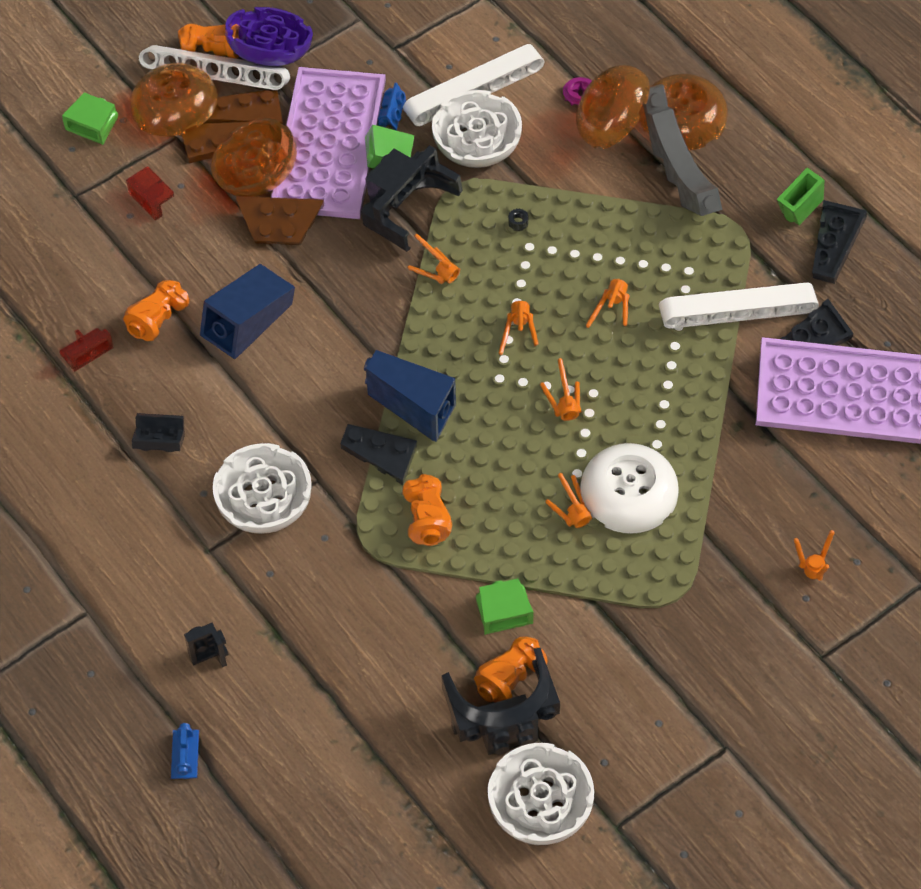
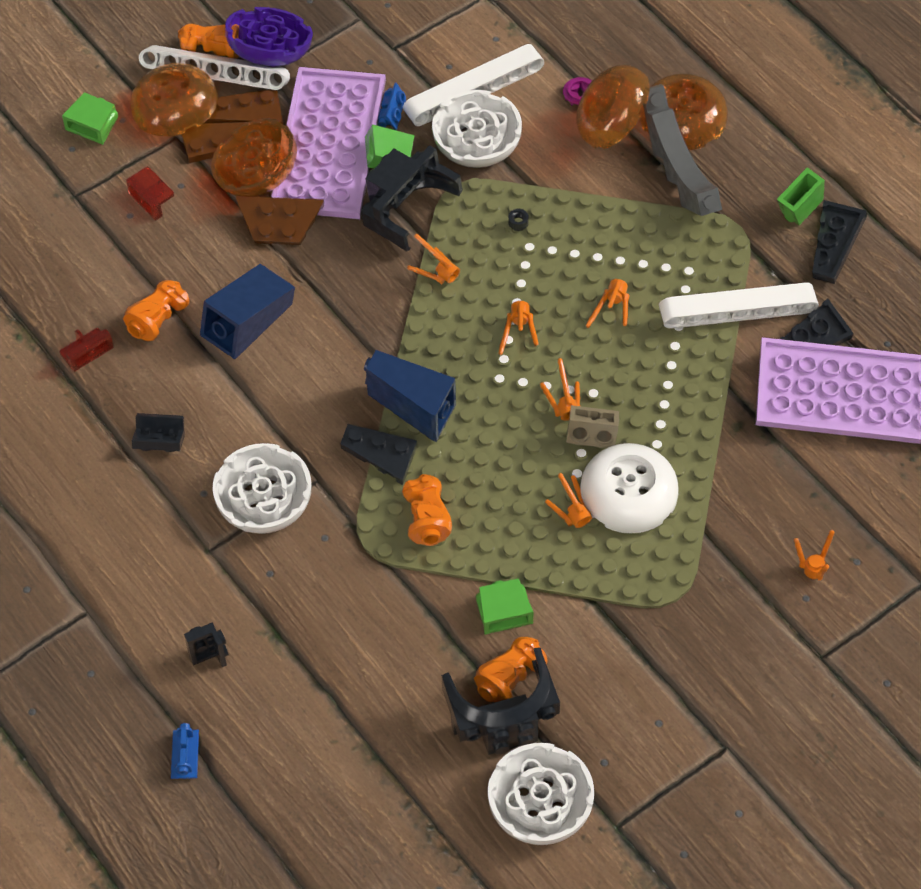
none -> dark tan brick [566,405,619,448]

